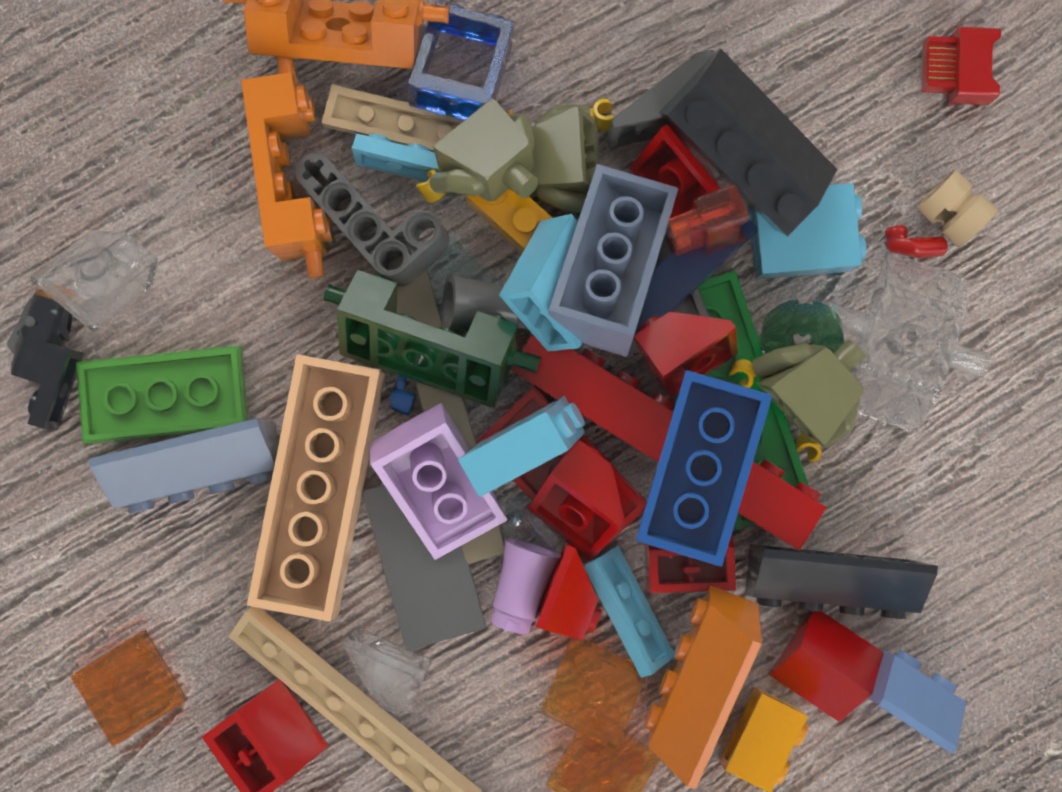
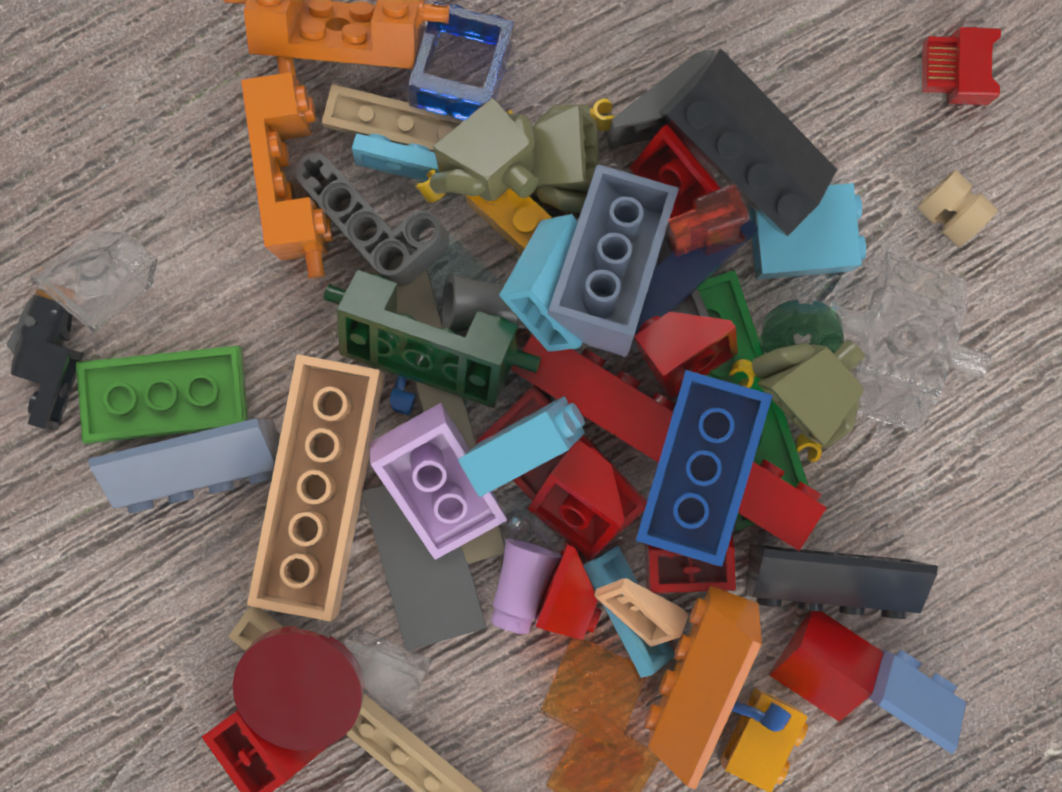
clear orange plate [70,629,188,747] -> none
red arm [884,225,948,258] -> none
none -> dark red tile [233,626,365,750]
none -> light nougat slope [594,578,689,647]
none -> blue hand [732,701,791,731]

